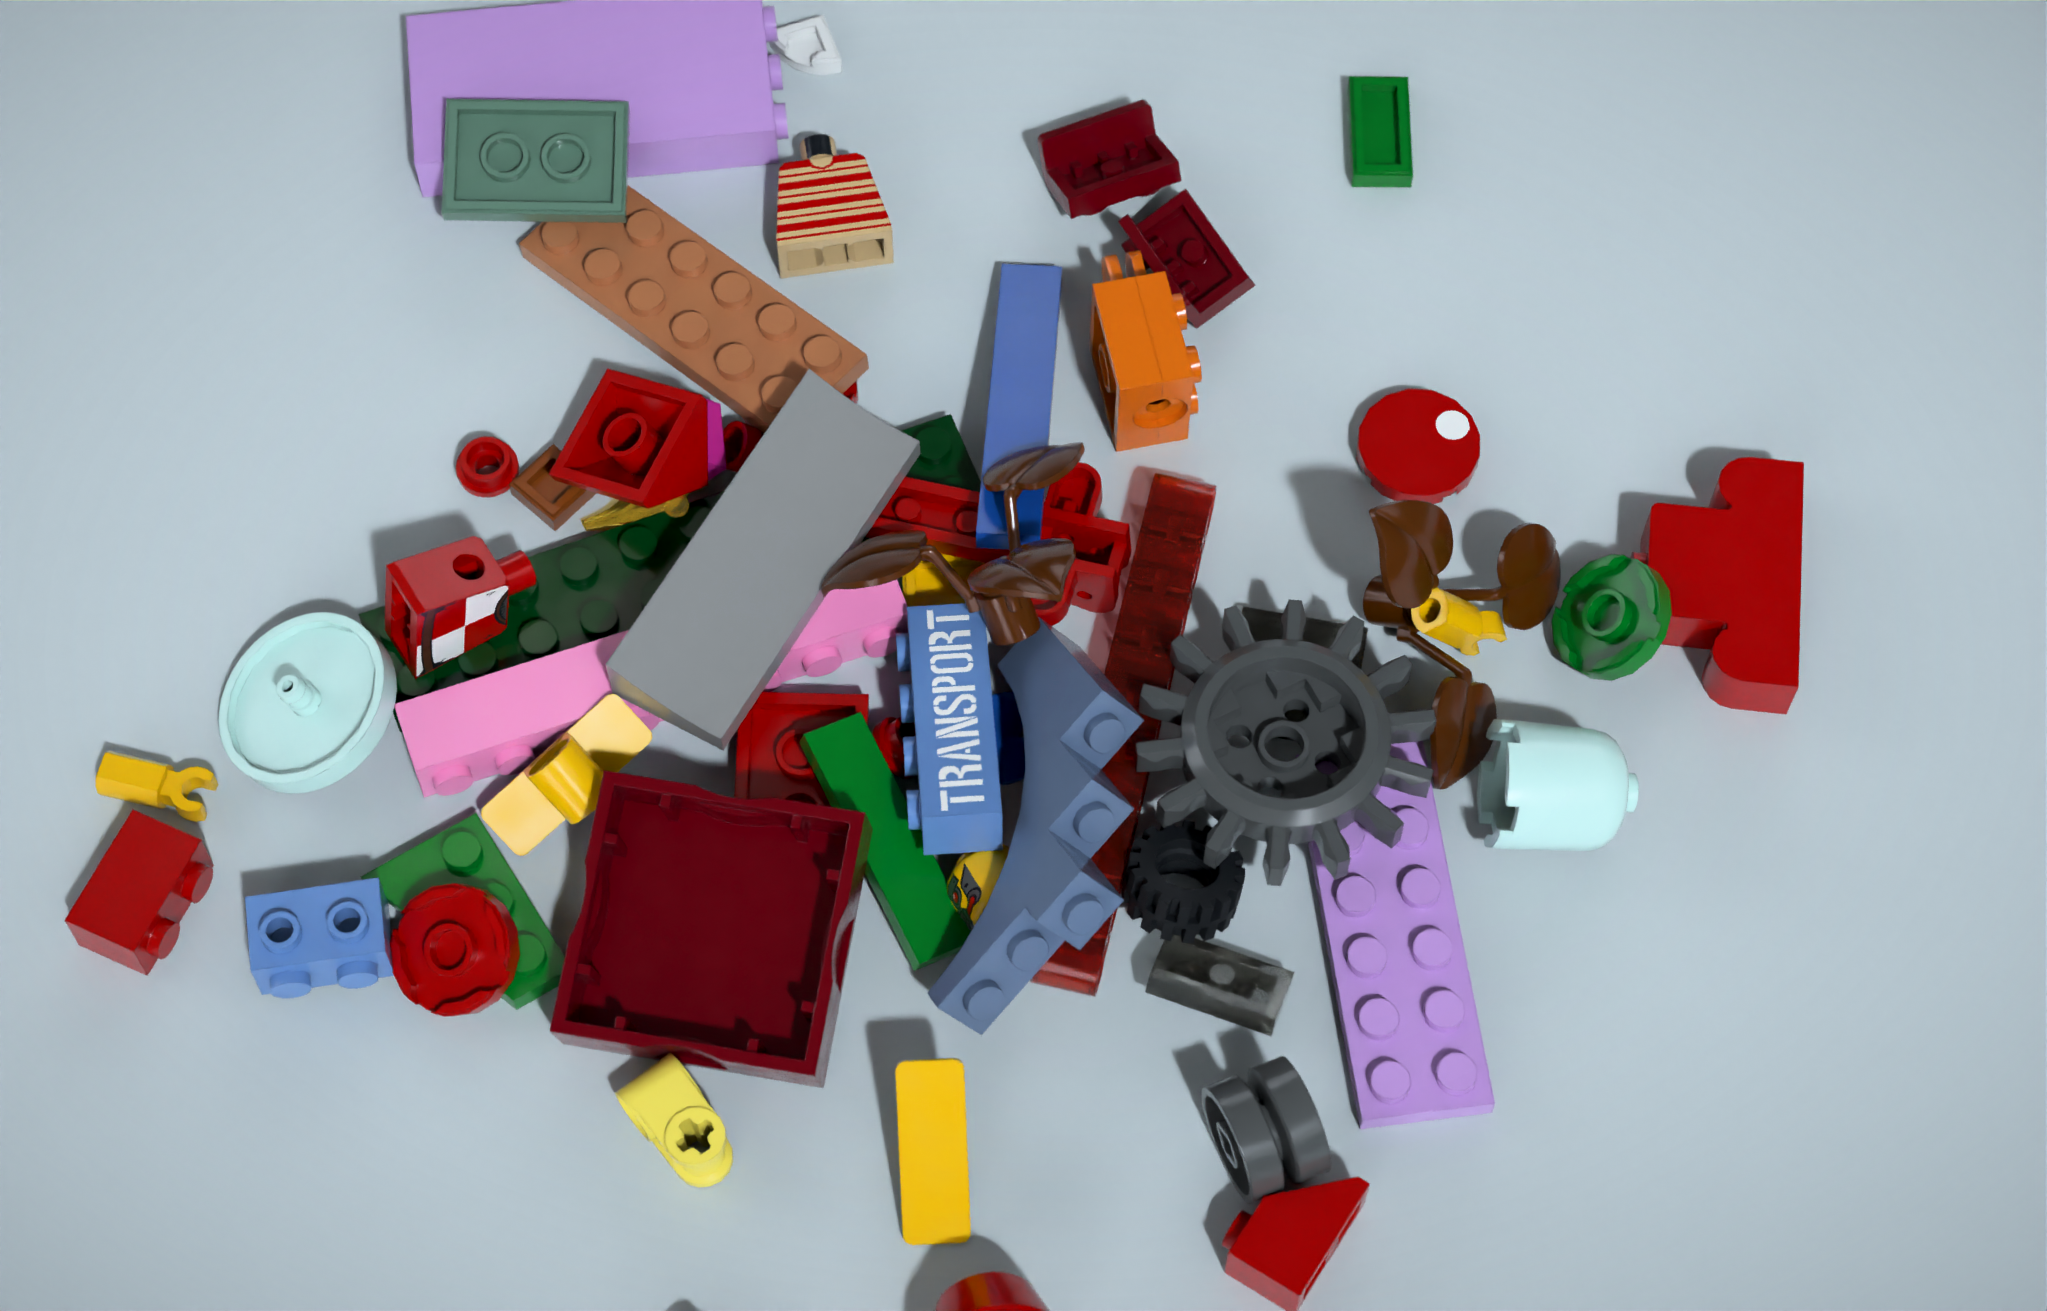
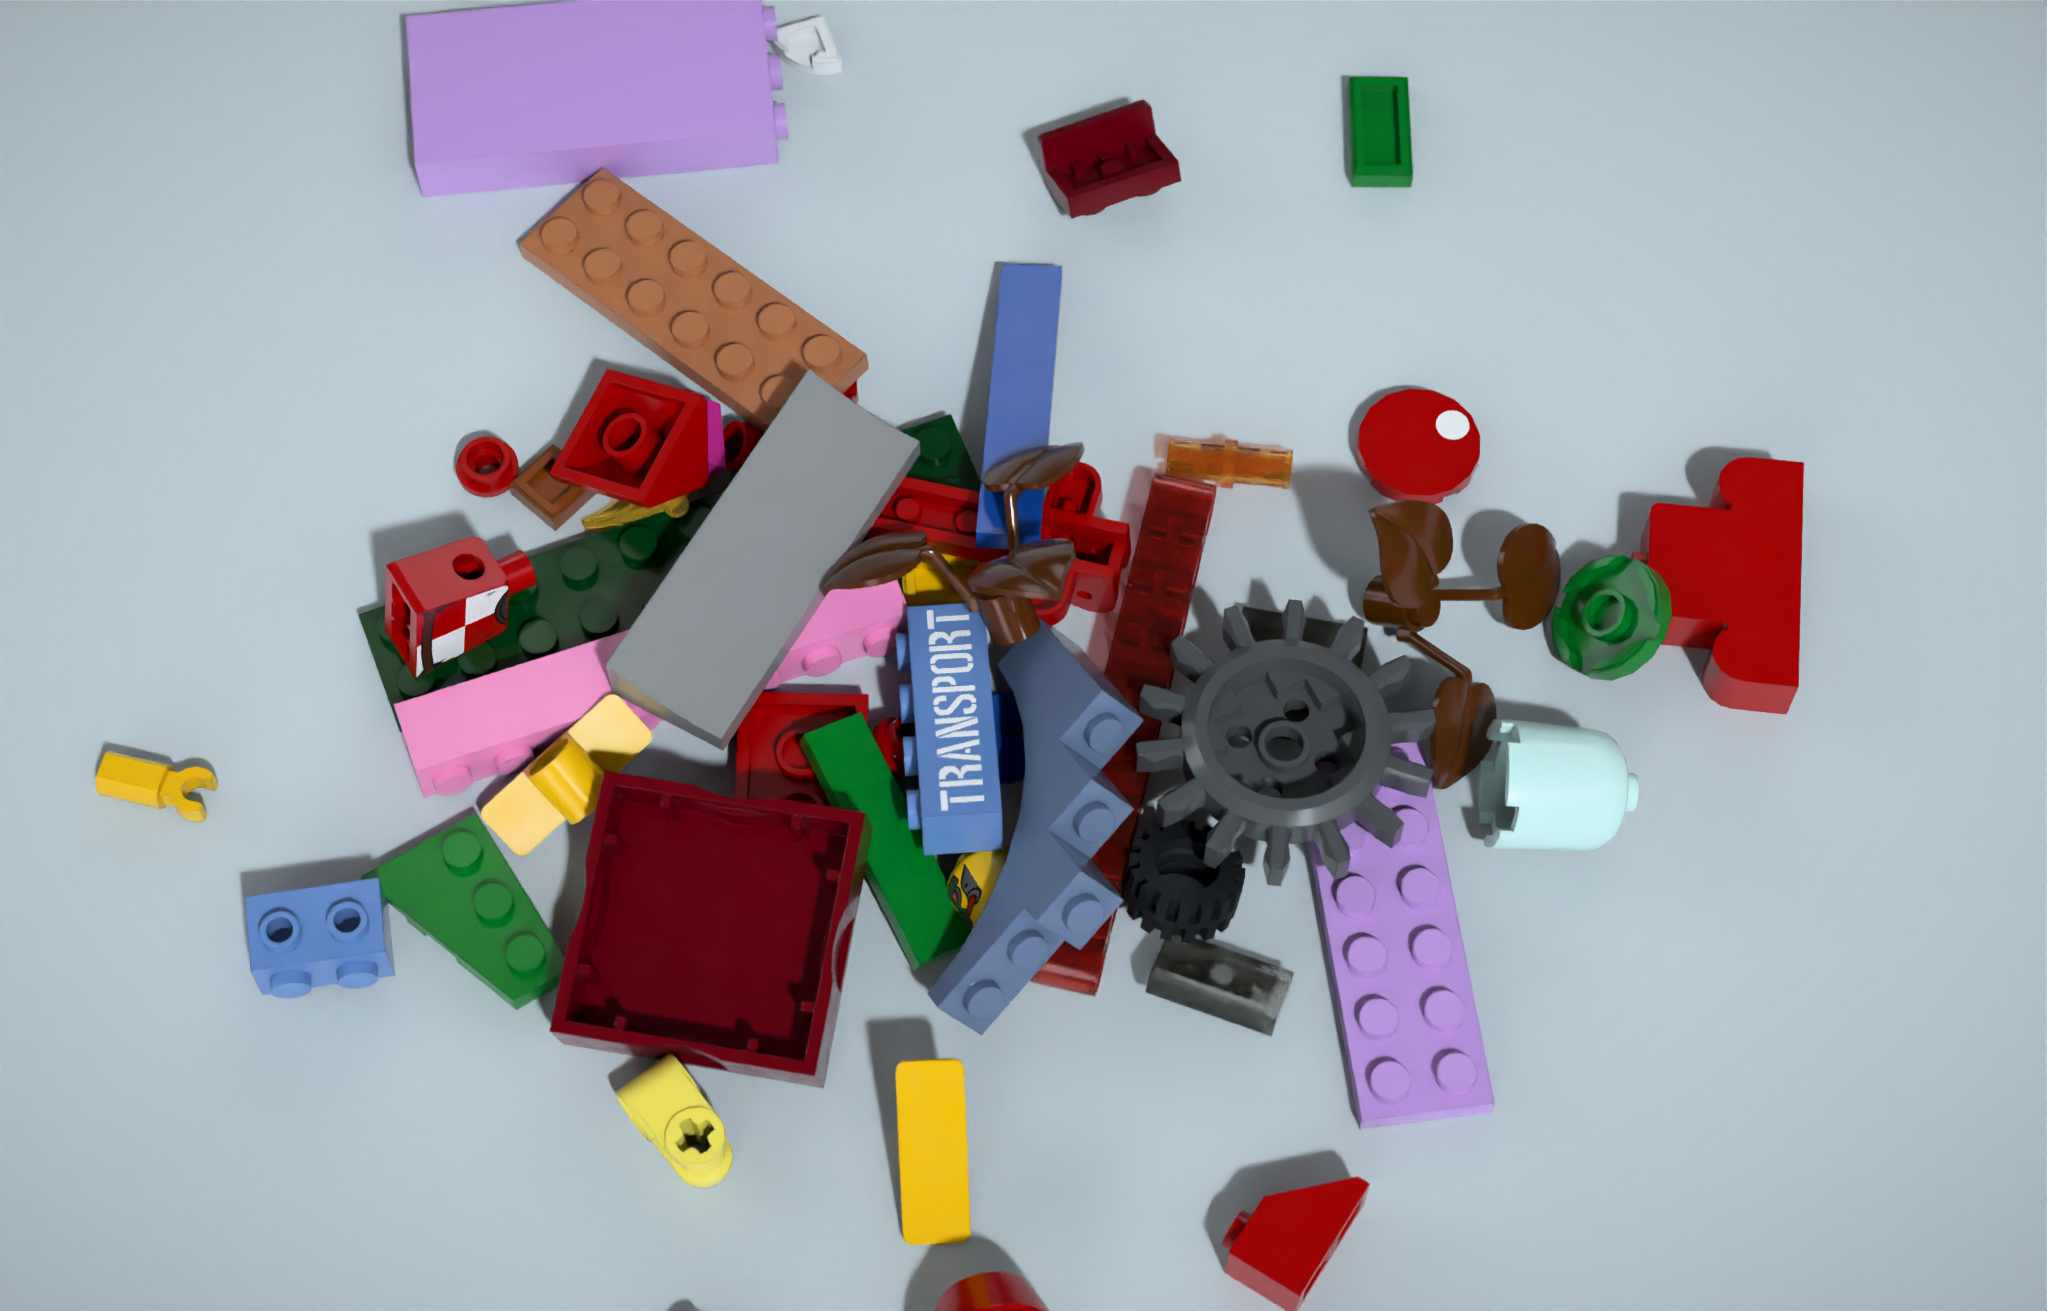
red brick [64,809,214,976] -> none
light aqua piece [219,612,397,793] -> none
red tile [390,883,520,1017] -> none
sand green tile [442,99,630,223] -> none
tan torso [776,134,894,279] -> none
orange brick [1089,250,1202,452] -> none
dark red bracket [1118,189,1256,328] -> none
dark grey wheel [1201,1056,1331,1204] -> none
yellow bar [1411,587,1507,656] -> none
none -> clear orange pin [1165,438,1293,490]

